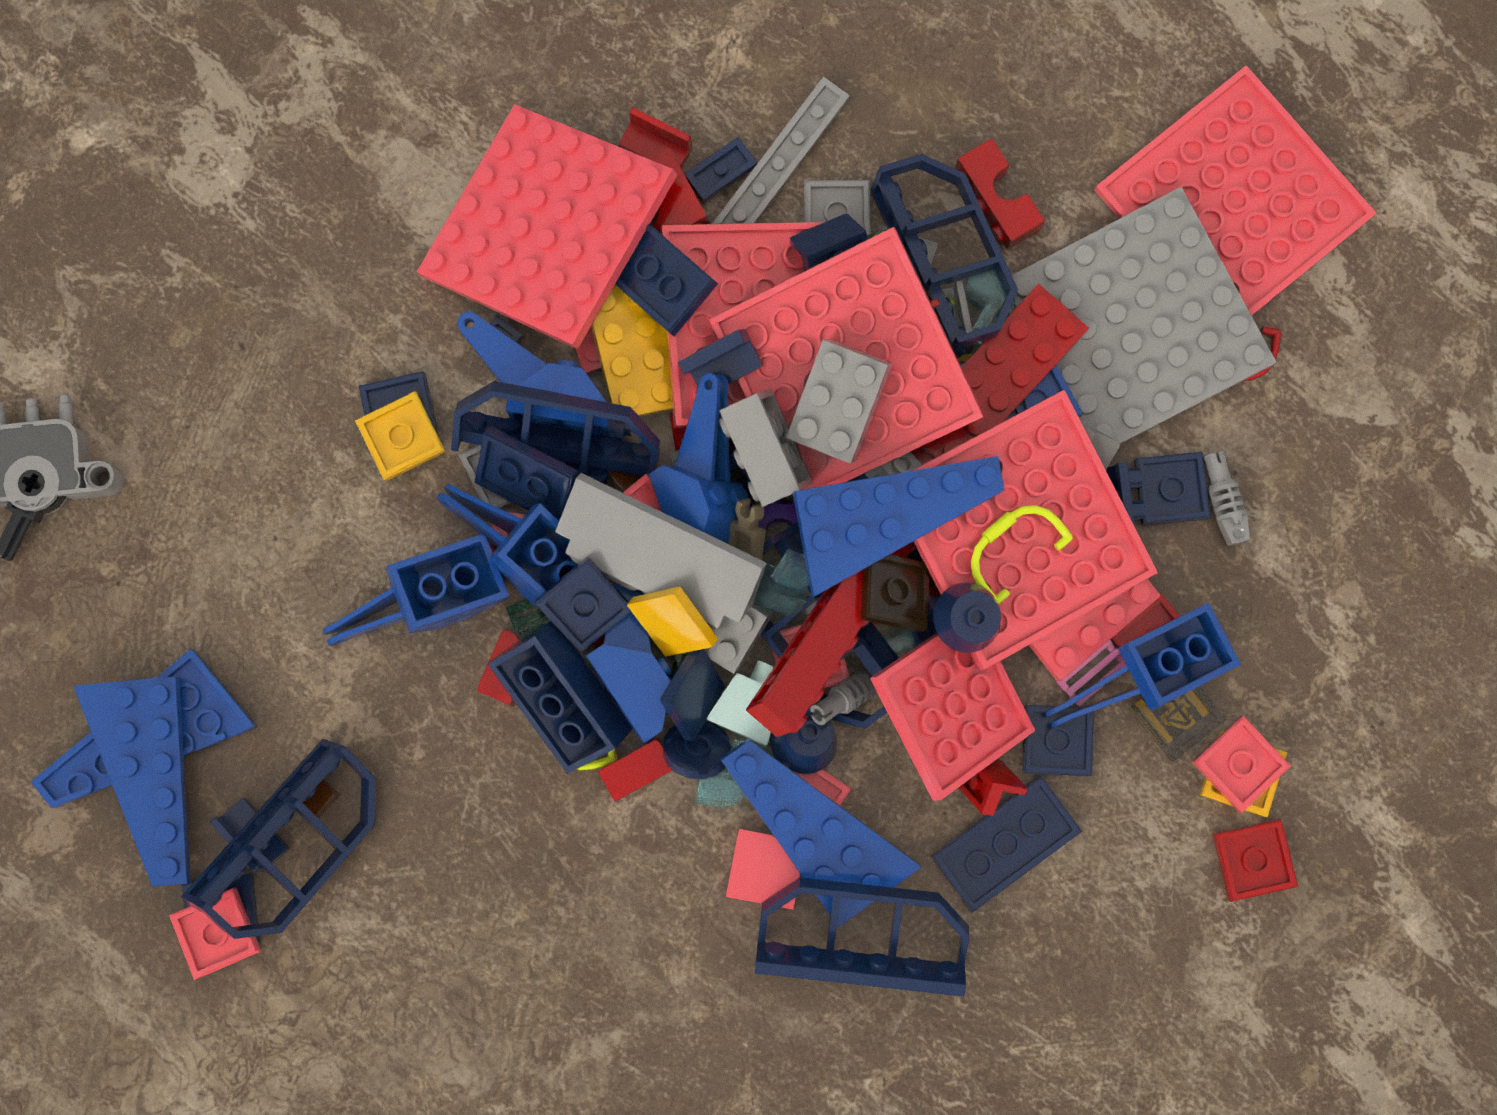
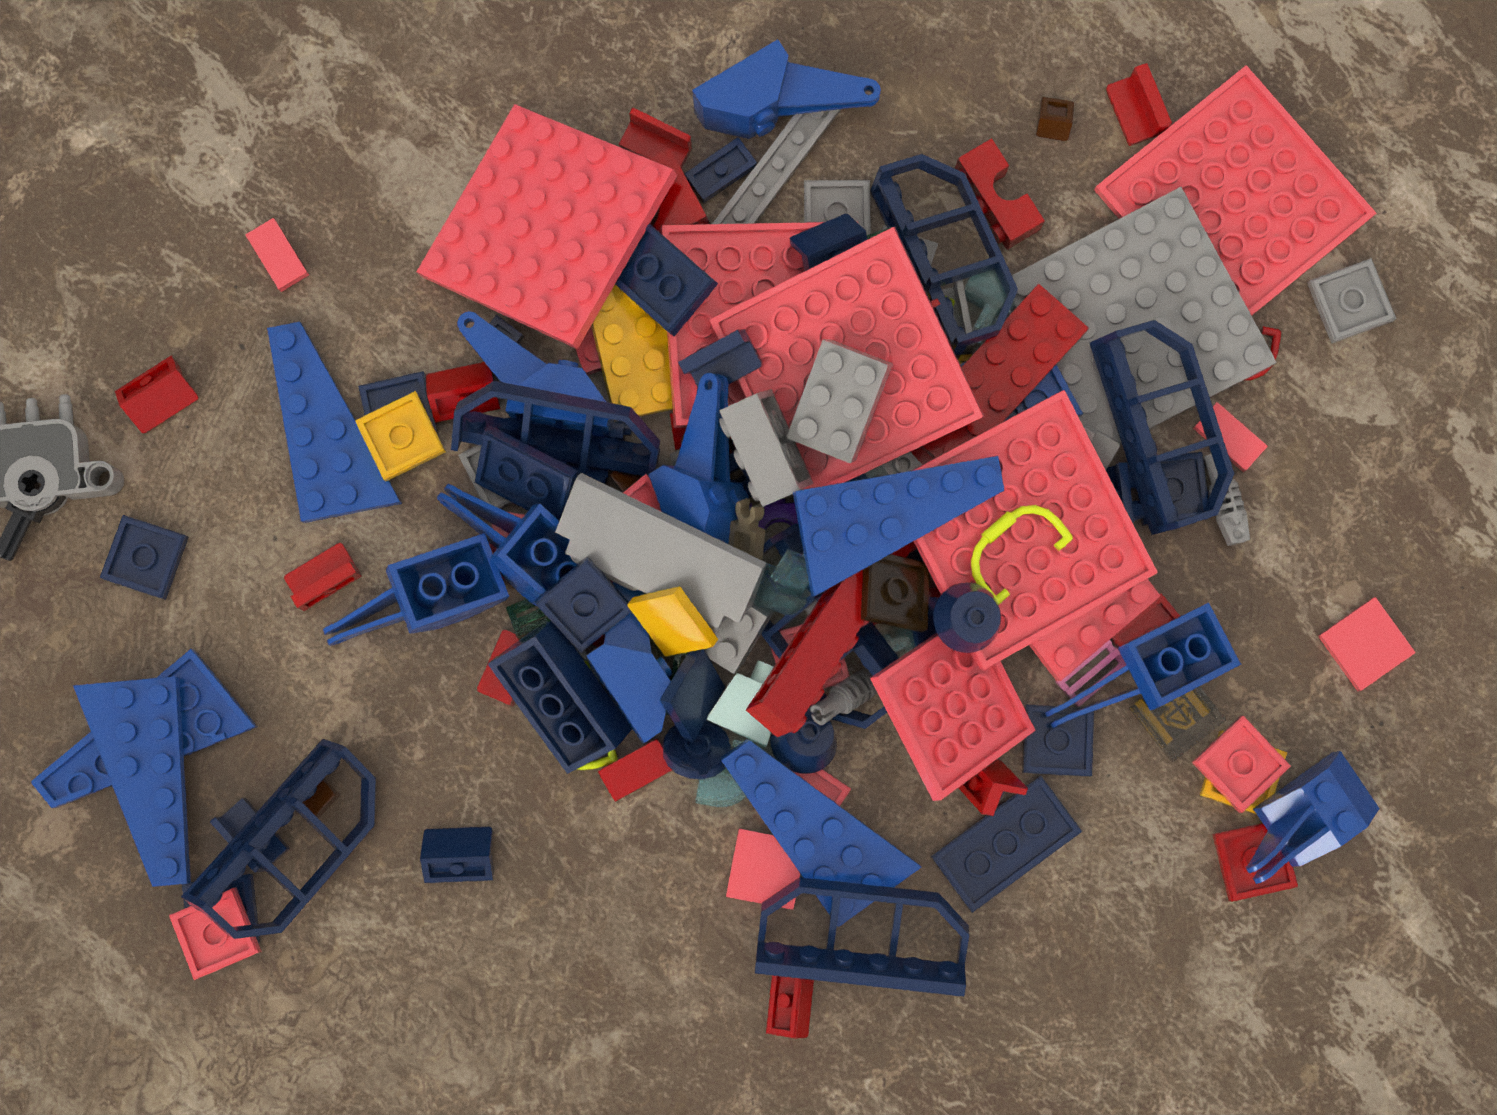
none -> dark blue tile [100,515,189,600]
none -> red panel [115,356,198,433]
none -> coral tile [245,218,309,292]
none -> blue wing [267,322,402,523]
none -> red panel [284,543,362,611]
none -> dark blue panel [420,827,494,883]
none -> red panel [426,362,500,423]
none -> blue slope [692,39,881,139]
none -> red slope [766,975,814,1039]
none -> reddish brown slope [1036,97,1074,141]
none -> dark blue plate [1089,320,1234,535]
none -> red panel [1106,63,1172,146]
none -> coral tile [1193,402,1268,472]
none -> blue slope [1246,751,1380,884]
none -> light grey tile [1307,258,1396,344]
none -> coral tile [1318,597,1416,691]

